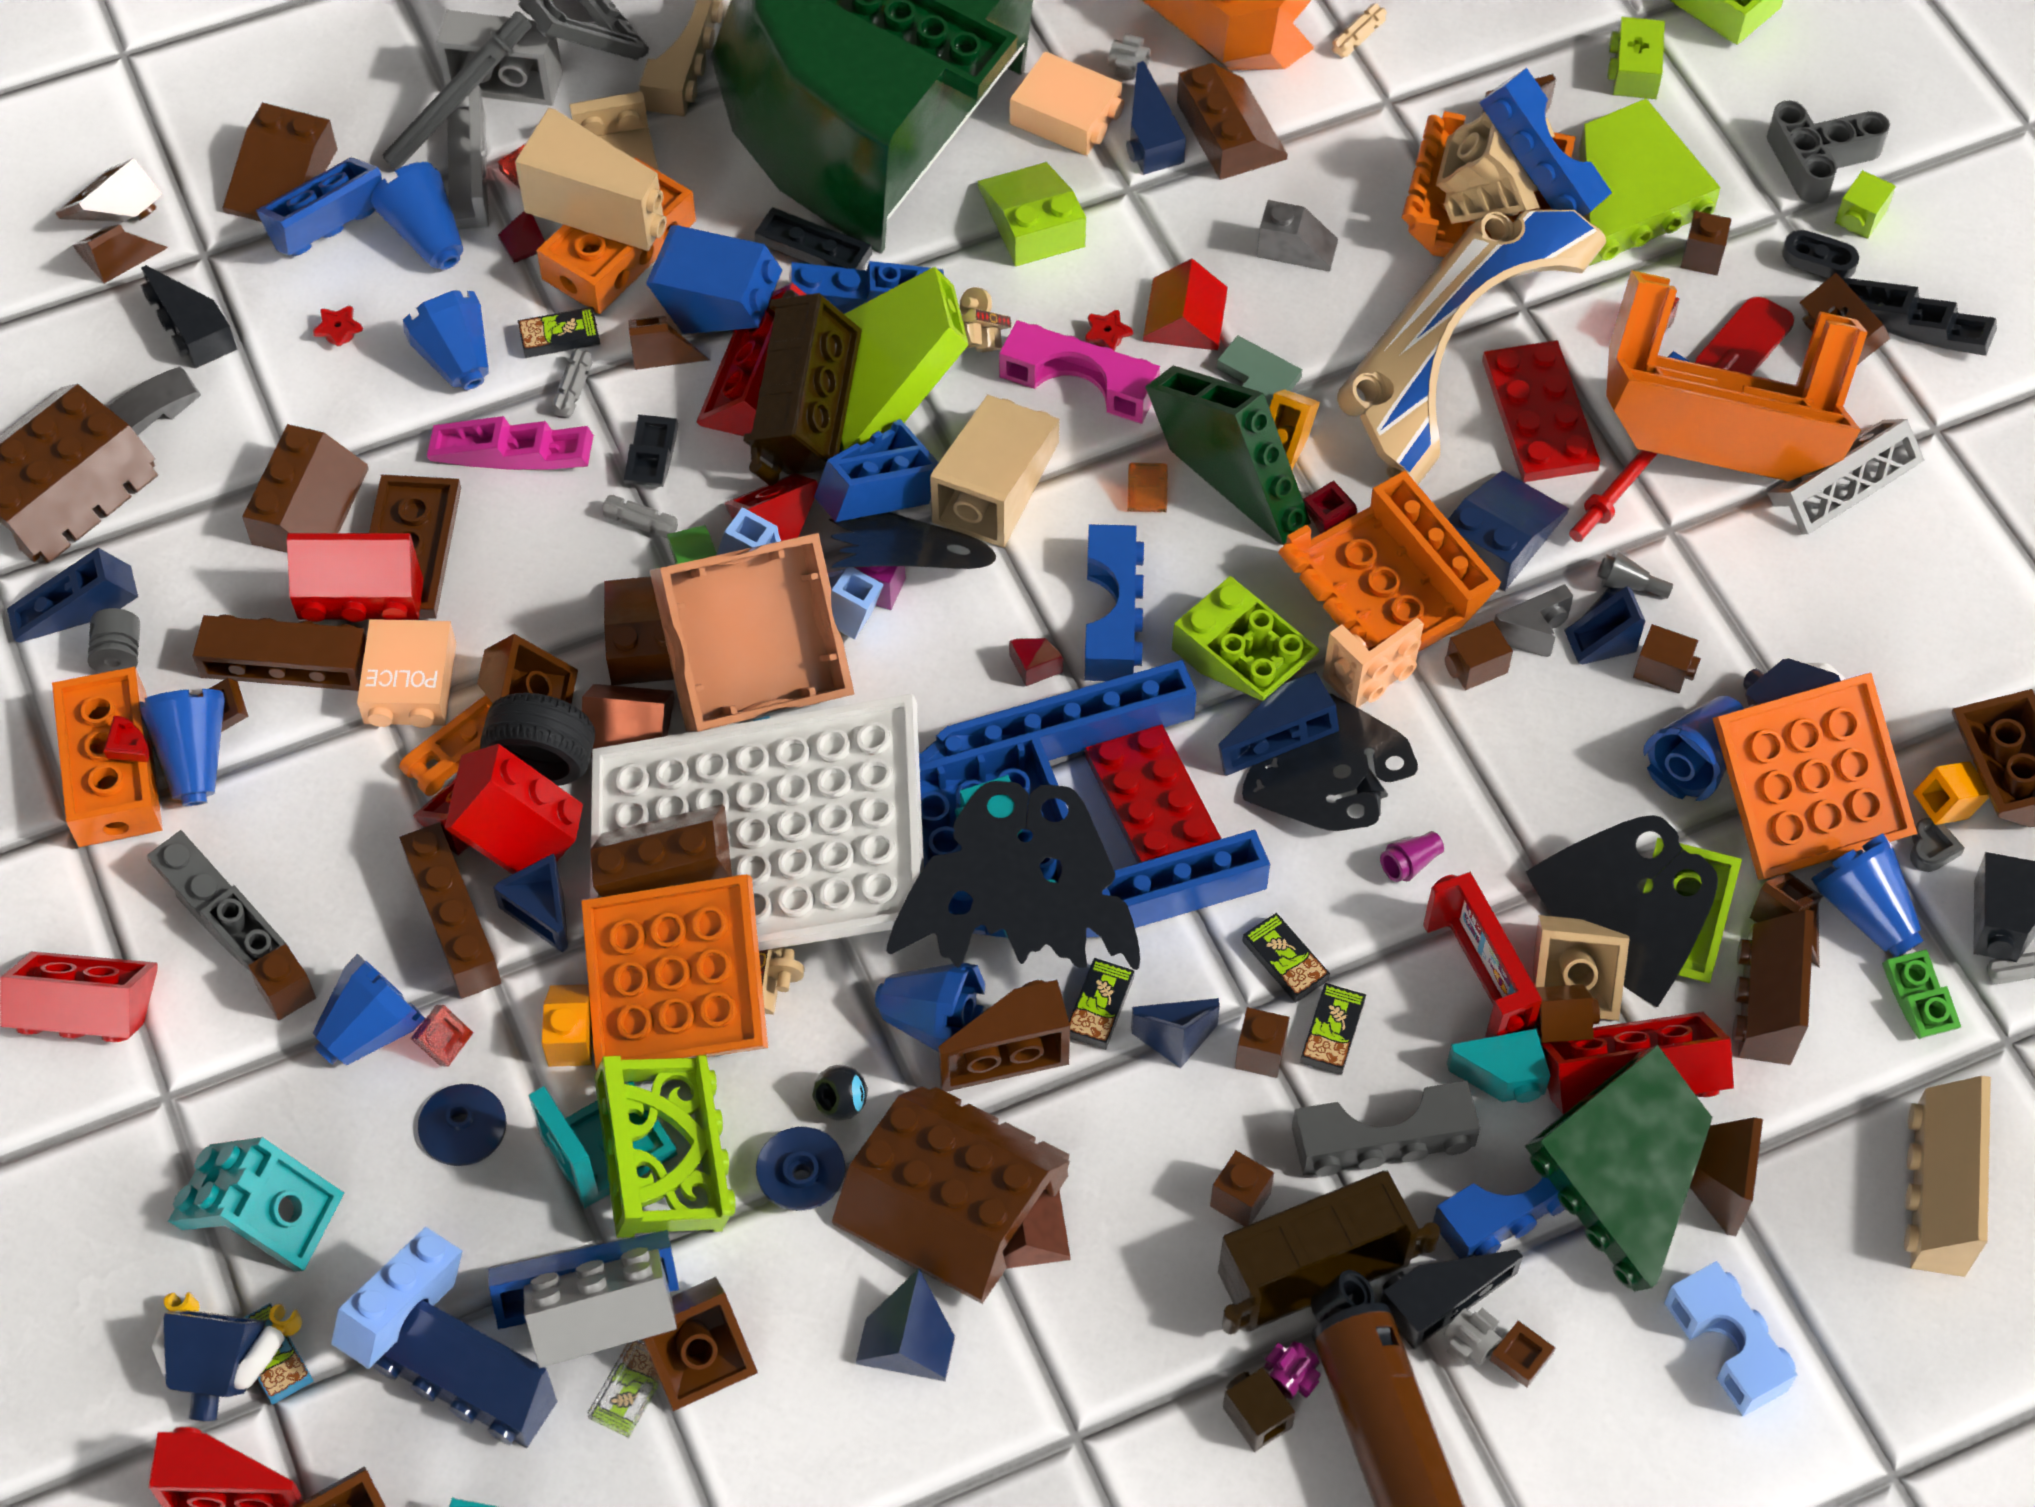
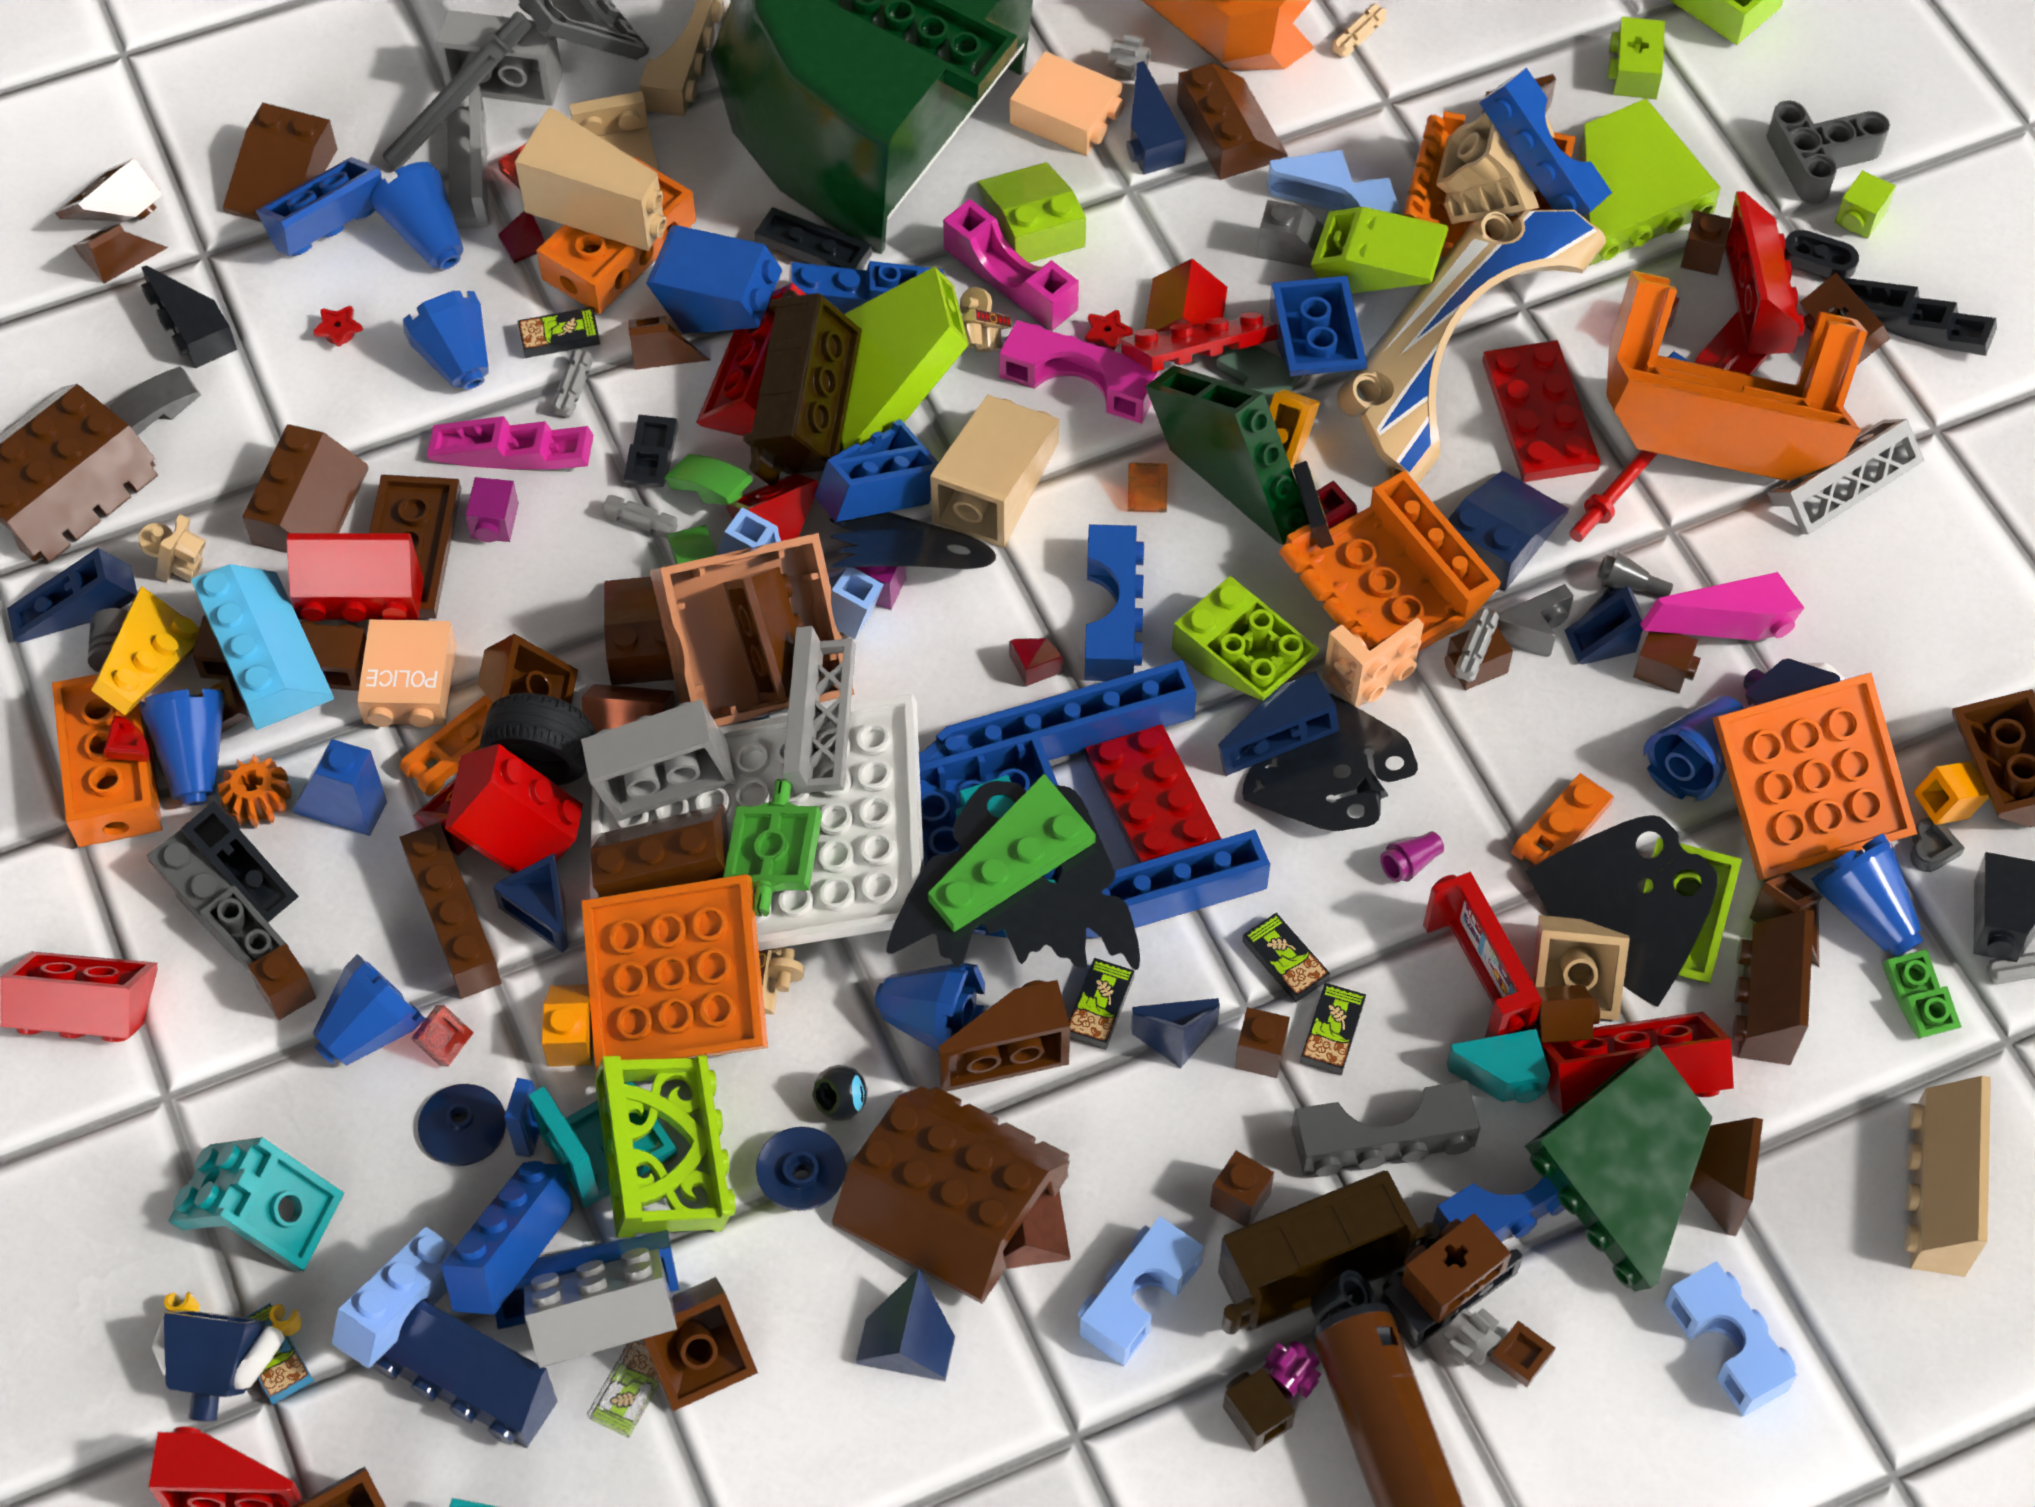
none -> yellow wing [91,586,200,715]
none -> tan hips [138,514,206,582]
none -> black slope [181,801,299,923]
none -> medium azure slope [191,564,334,730]
none -> orange gear [218,754,292,828]
none -> blue slope [293,739,387,836]
none -> blue brick [441,1161,574,1315]
none -> magenta brick [465,477,519,542]
none -> blue tile [504,1078,540,1158]
none -> light grey brick [581,699,736,822]
none -> bright green slope [664,454,753,505]
none -> reddish brown slope [723,567,803,701]
none -> bright green plate [723,779,822,917]
none -> light grey fence [783,626,856,794]
none -> bright green wing [928,774,1096,932]
none -> dark pink arch [943,199,1079,331]
none -> light blue arch [1078,1216,1204,1367]
none -> red wing [1121,312,1278,372]
none -> light blue arch [1267,150,1400,215]
none -> blue slope [1269,276,1367,377]
none -> black tile [1292,461,1334,549]
none -> lime slope [1311,207,1448,294]
none -> reddish brown brick [1401,1213,1512,1324]
none -> light grey axle [1454,608,1499,682]
none -> orange plate [1511,773,1614,865]
none -> dark pink slope [1640,572,1804,641]
none -> red slope [1725,191,1804,354]

